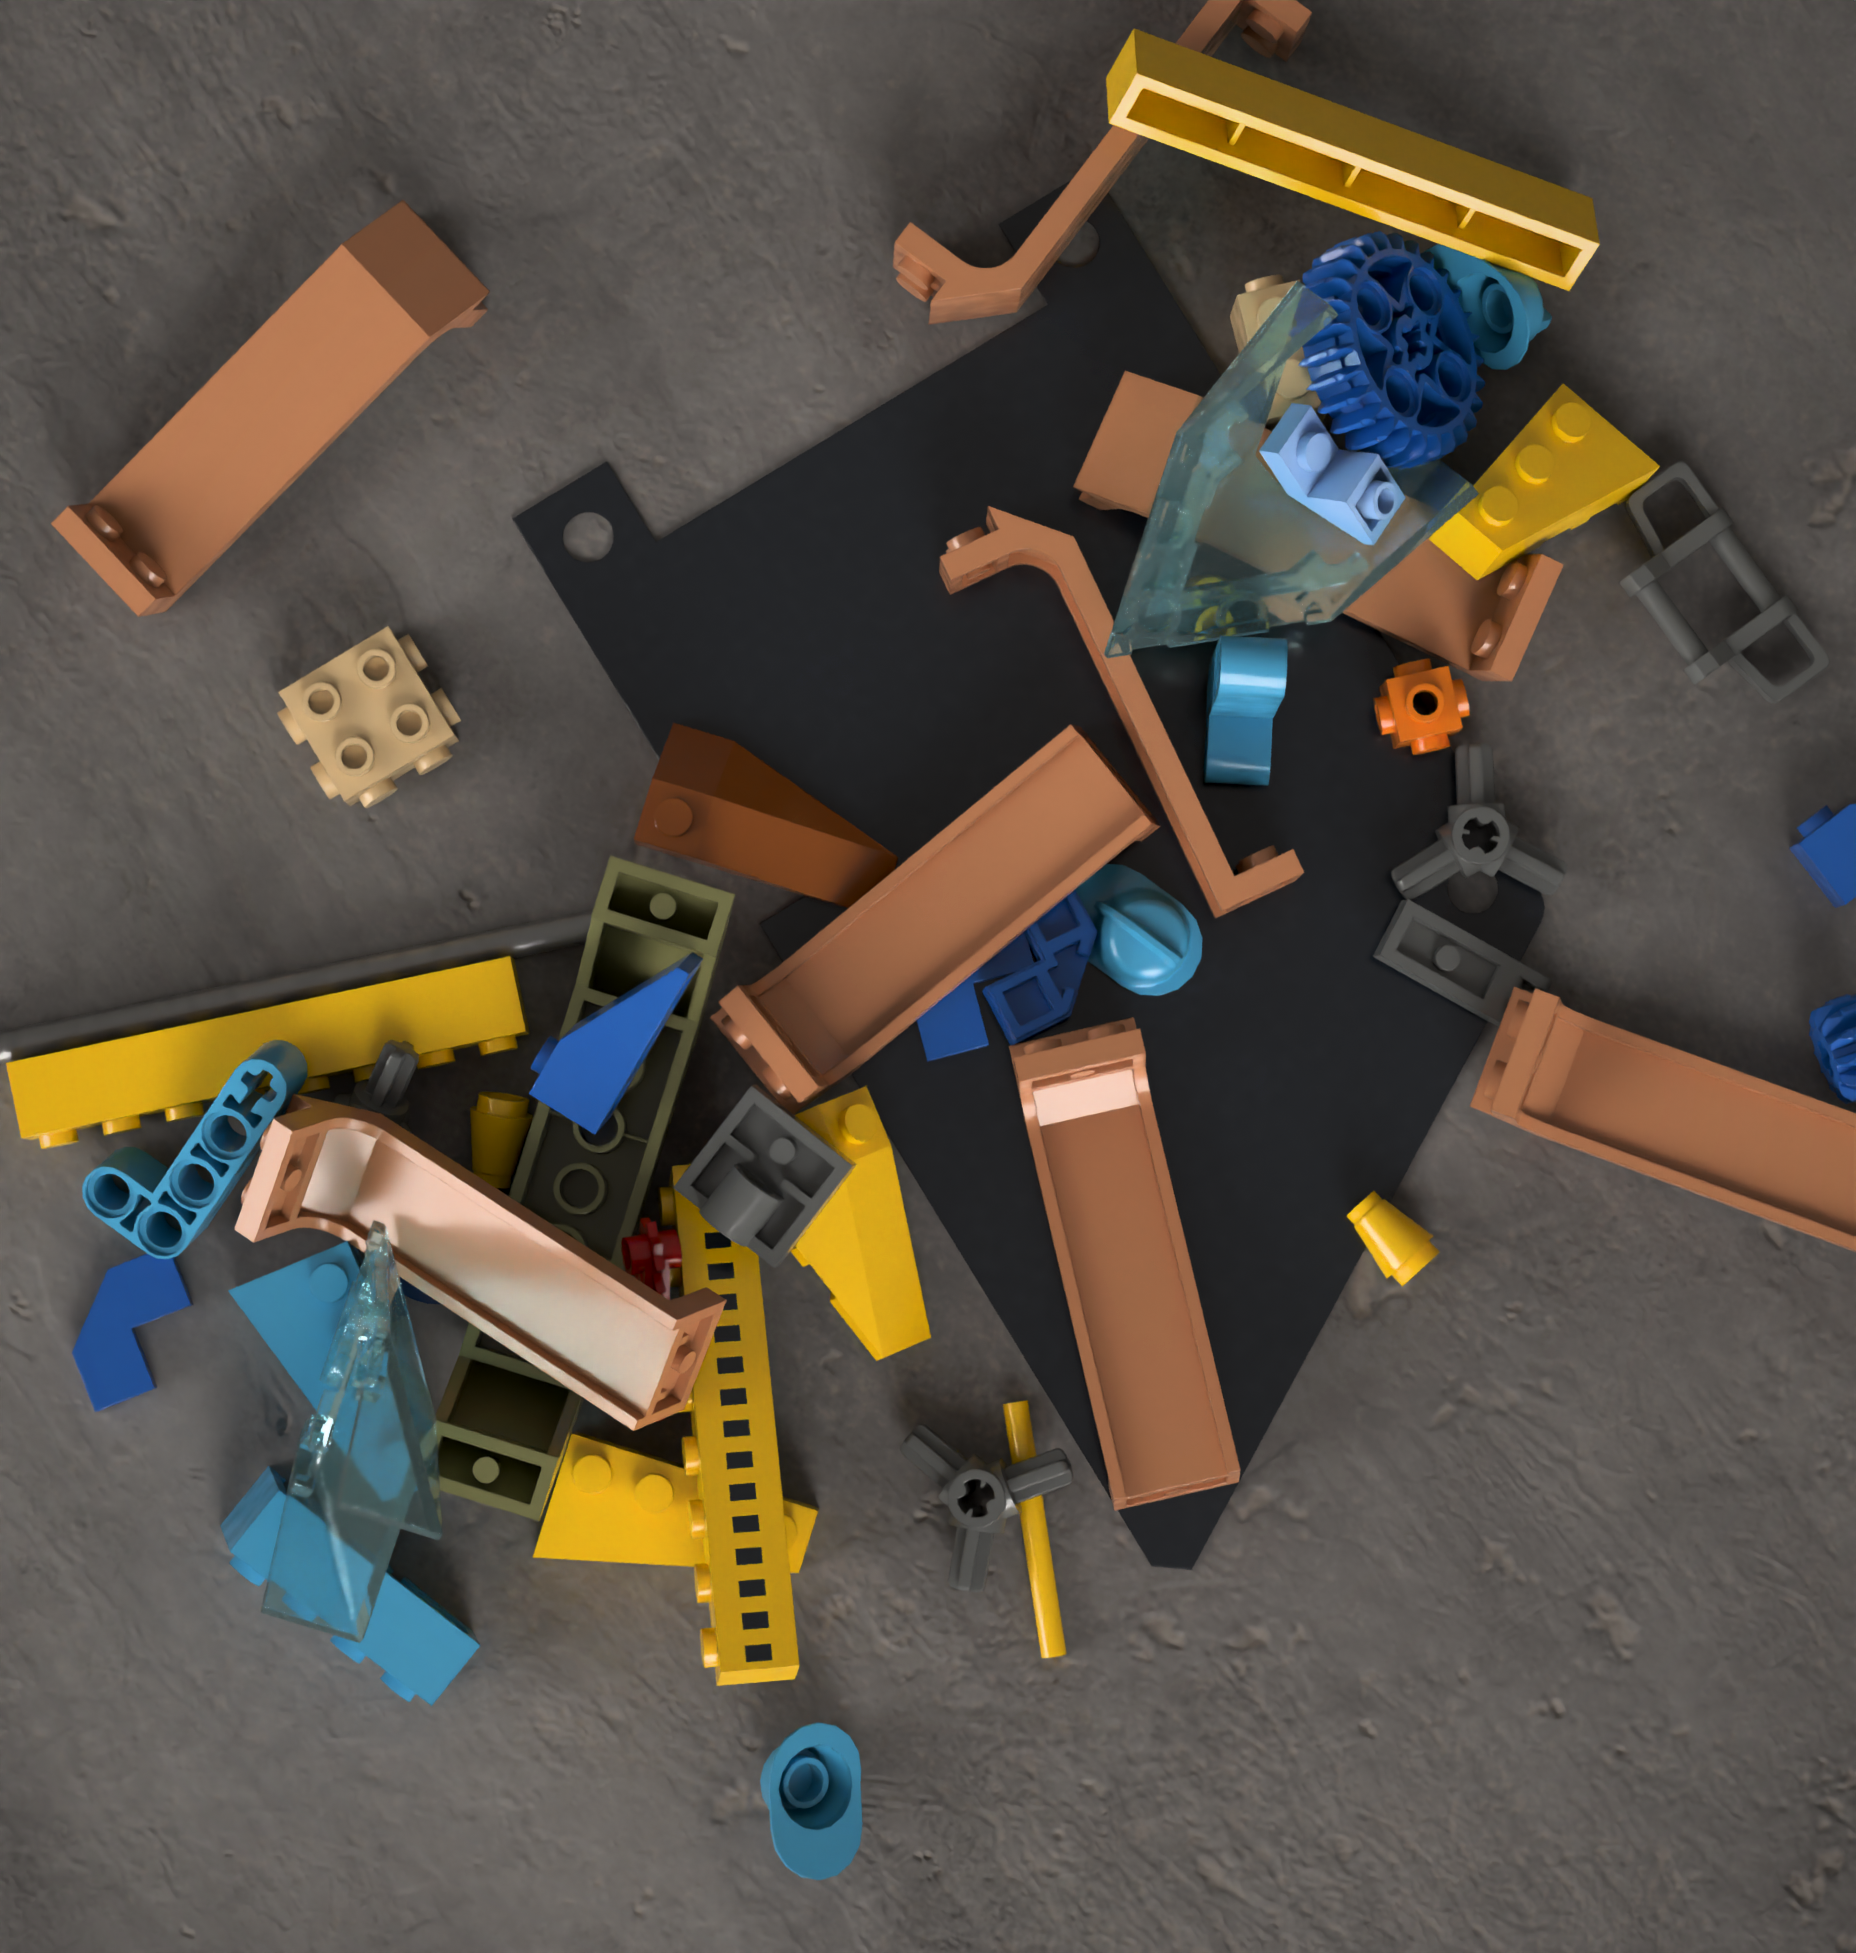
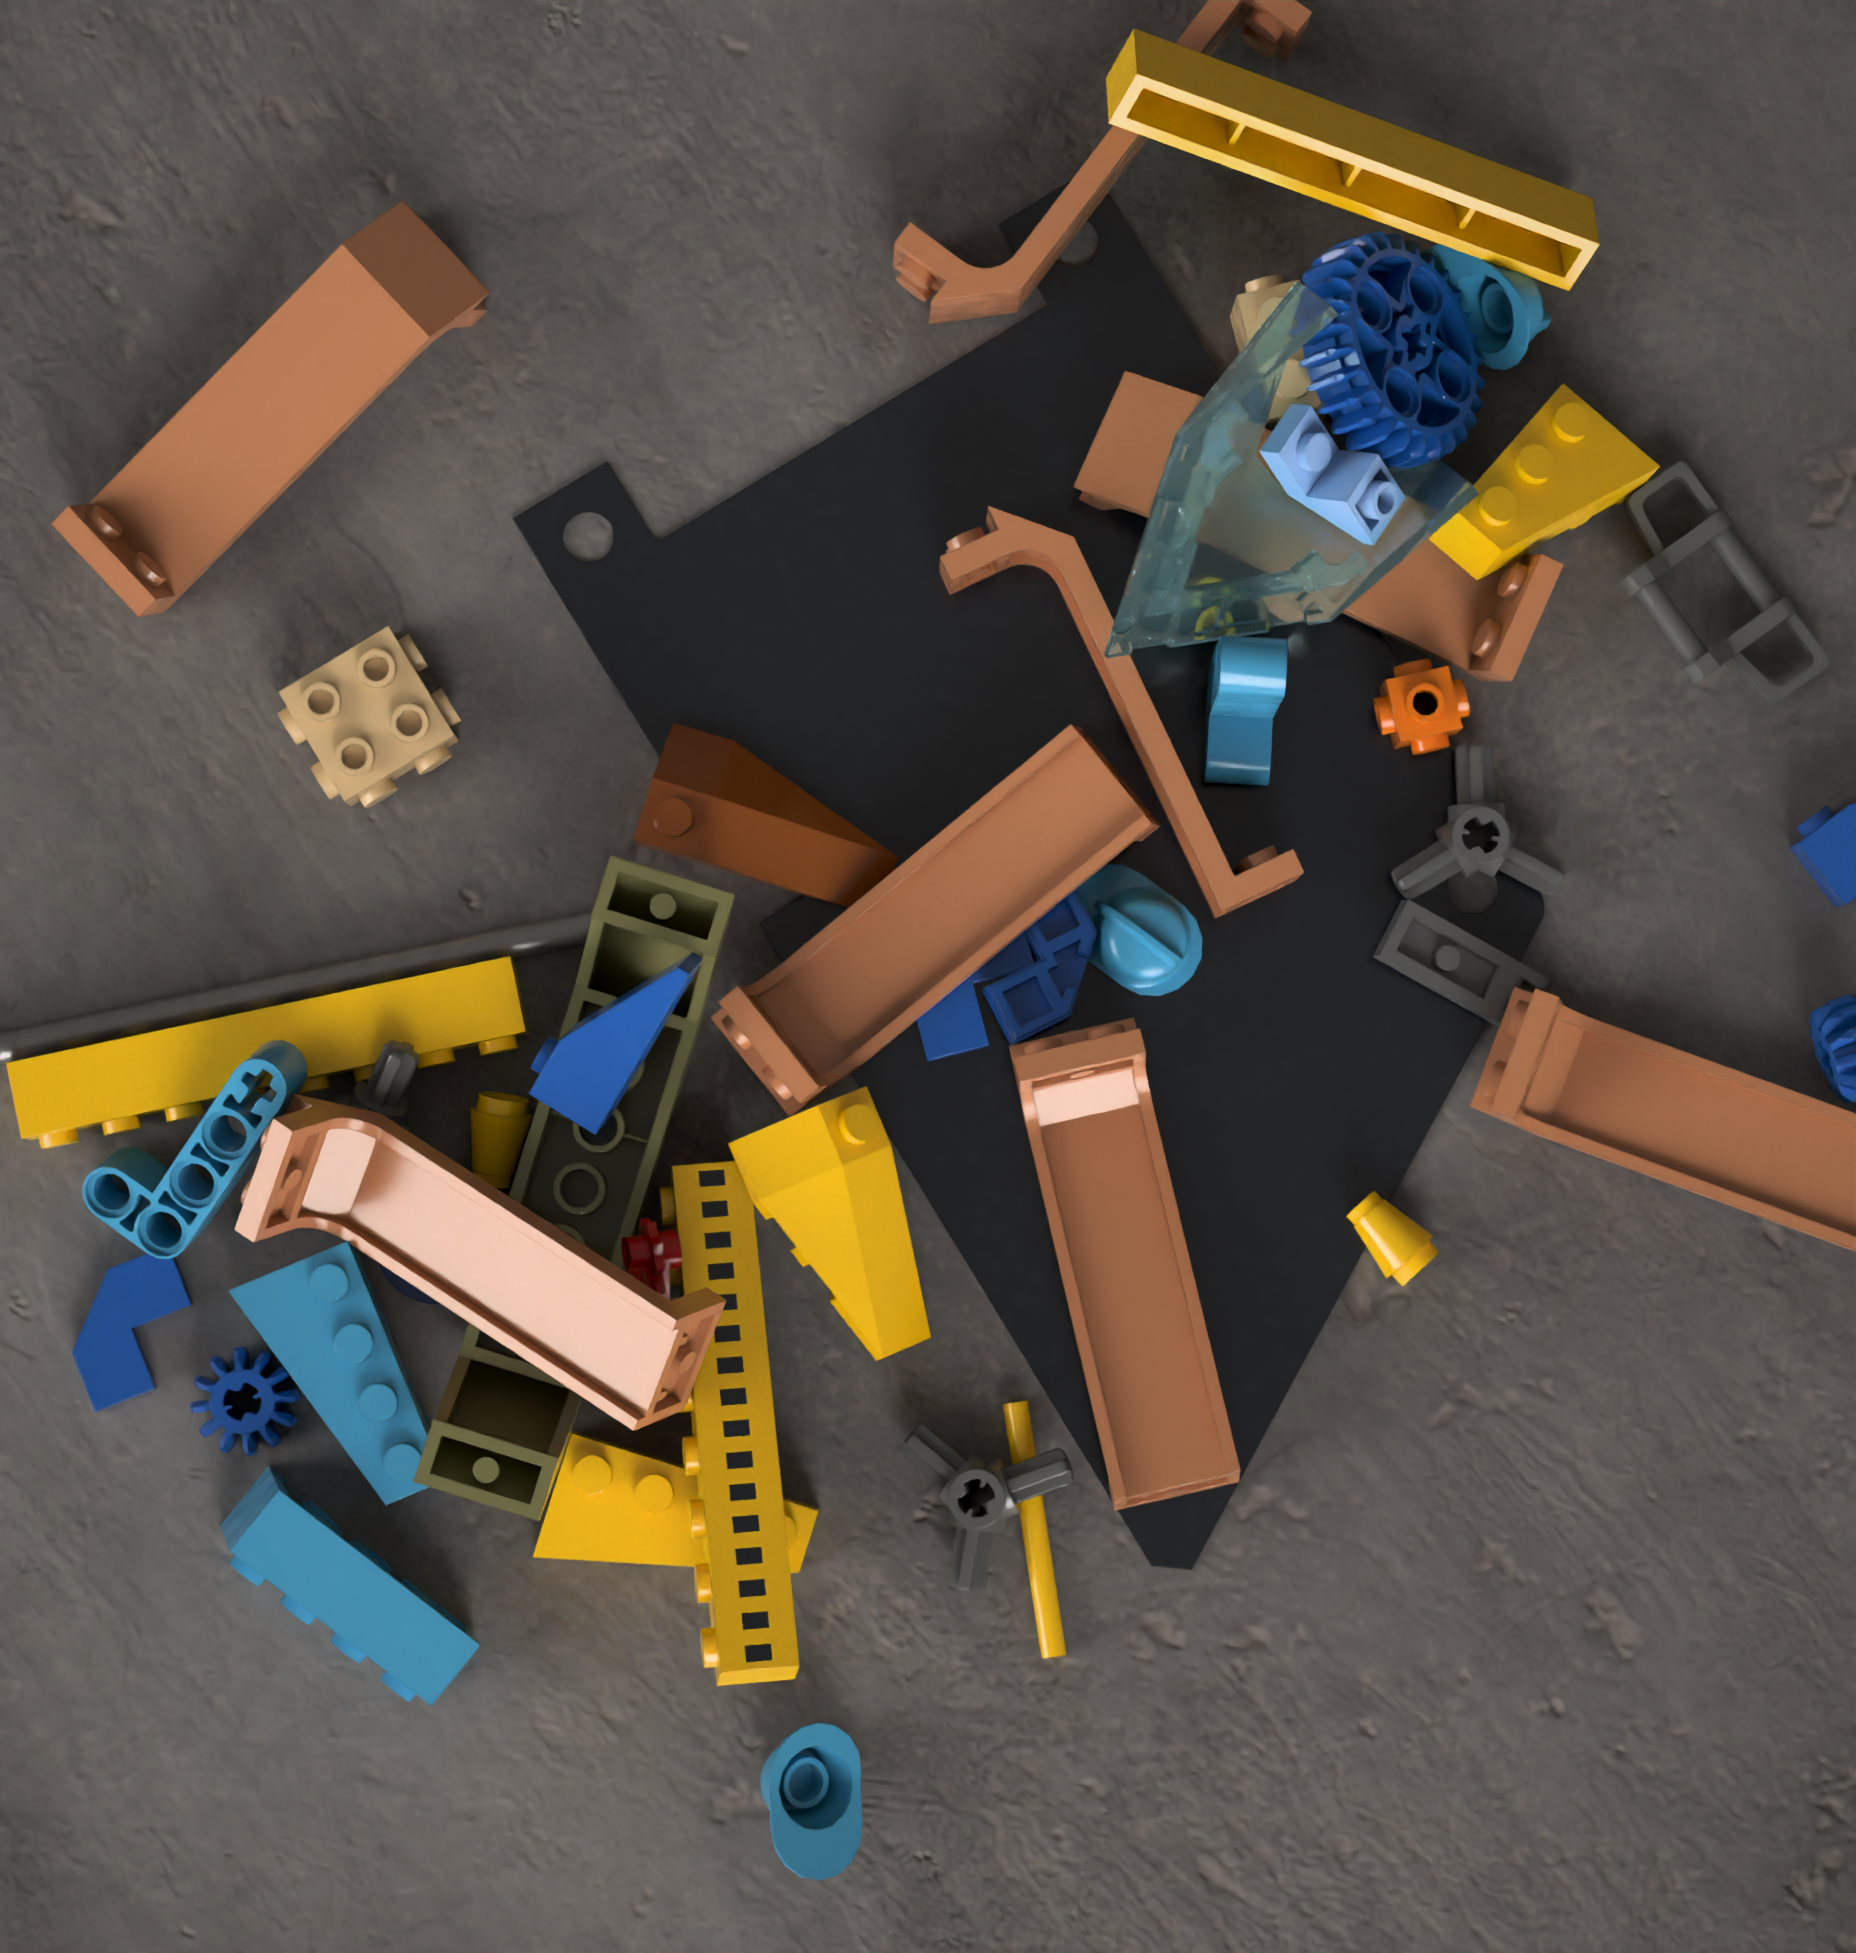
clear light blue windscreen [260,1220,443,1643] -> none
dark grey plate [673,1085,857,1268] -> none
none -> blue gear [190,1346,301,1456]

